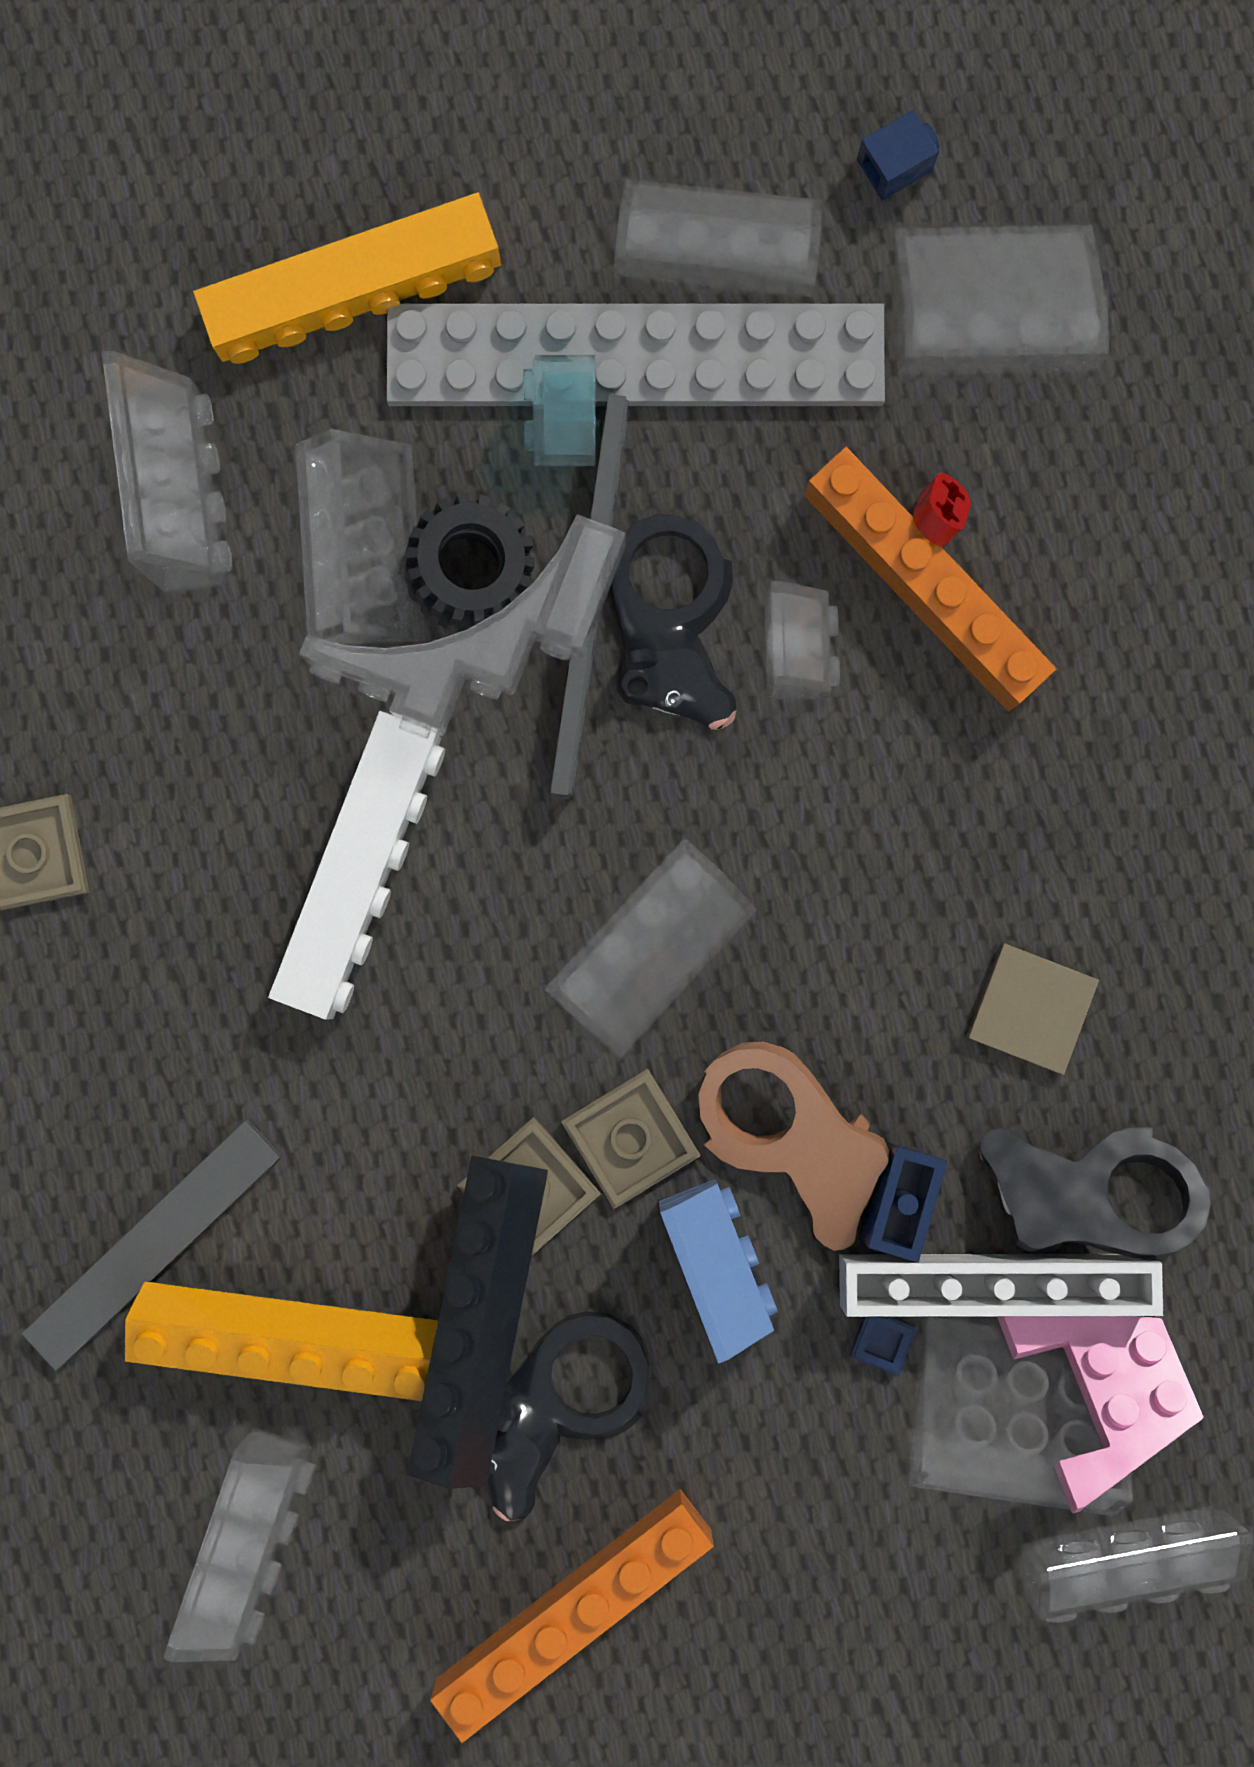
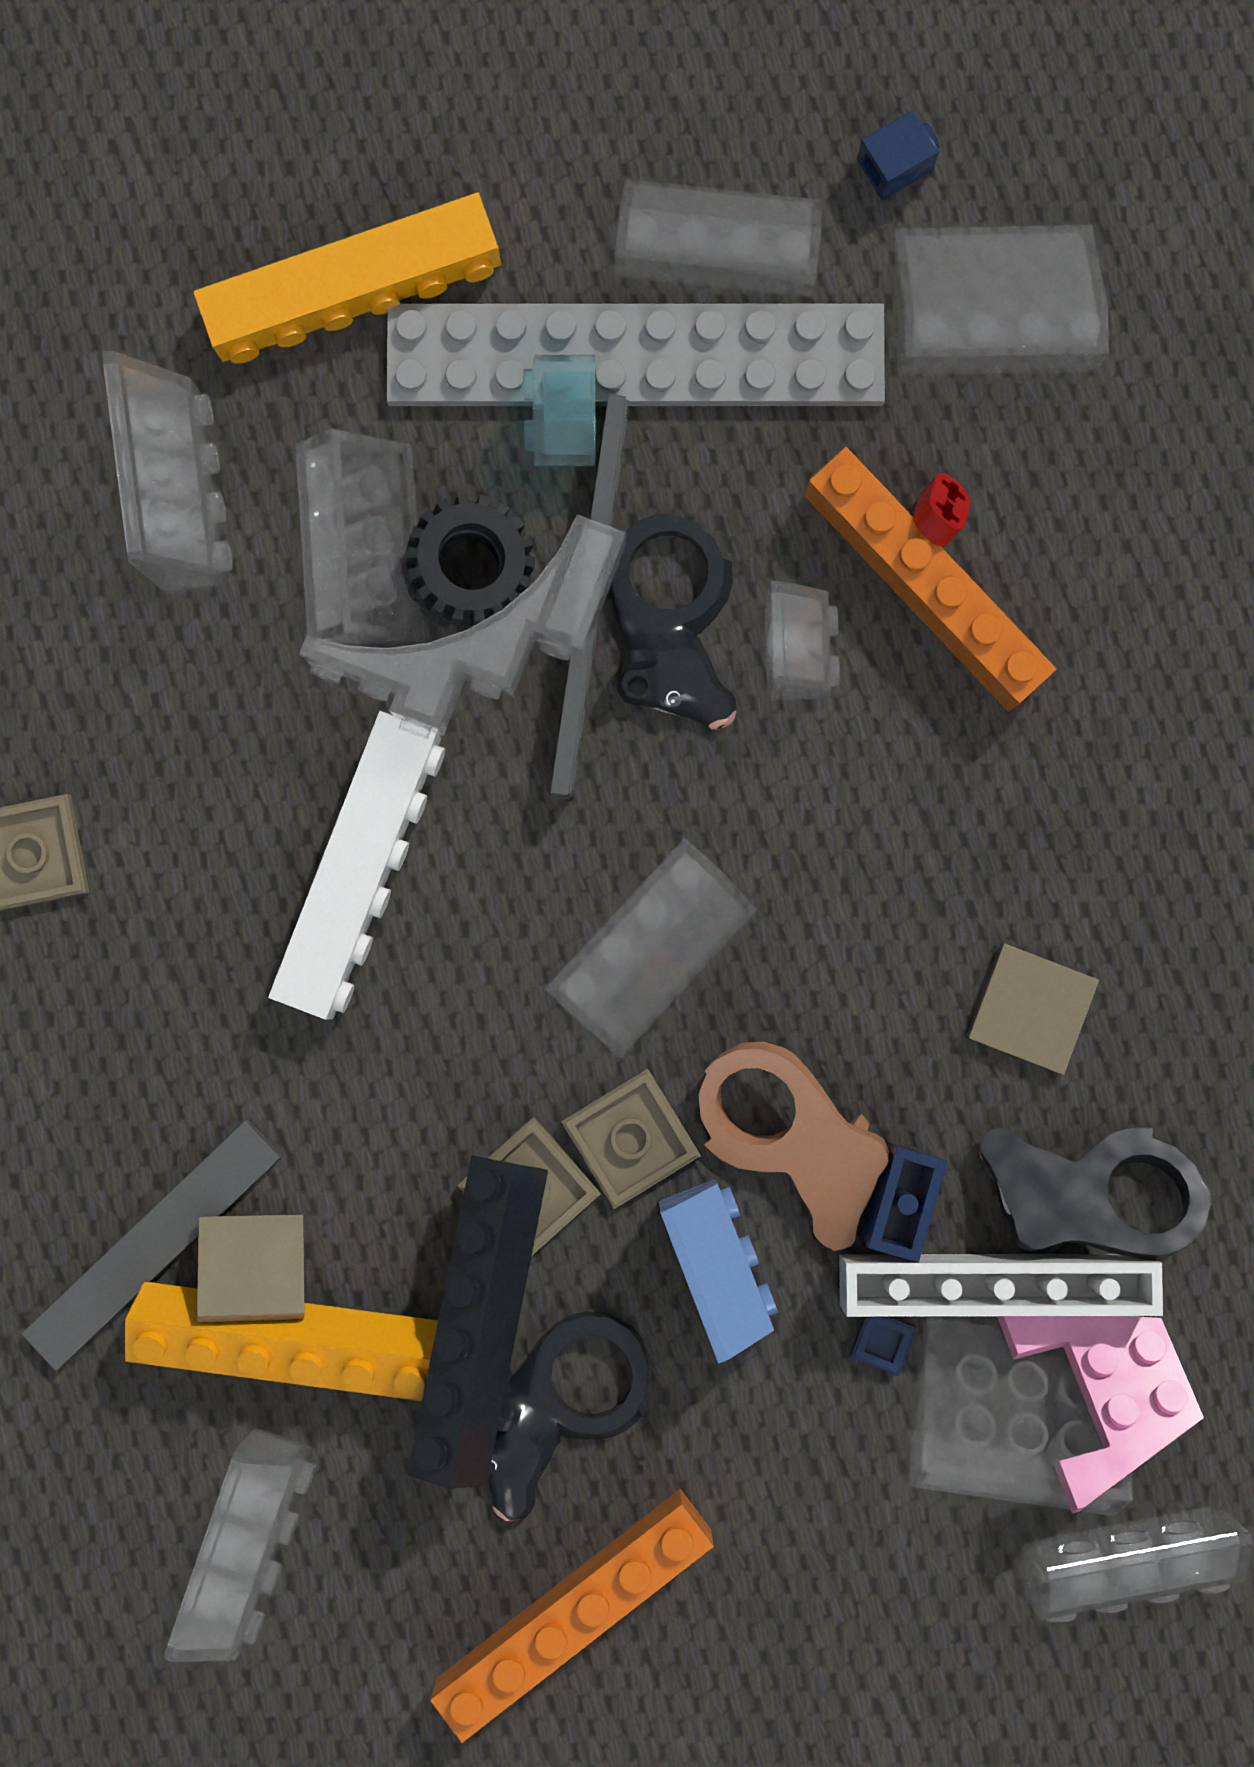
none -> dark tan tile [197,1215,305,1323]

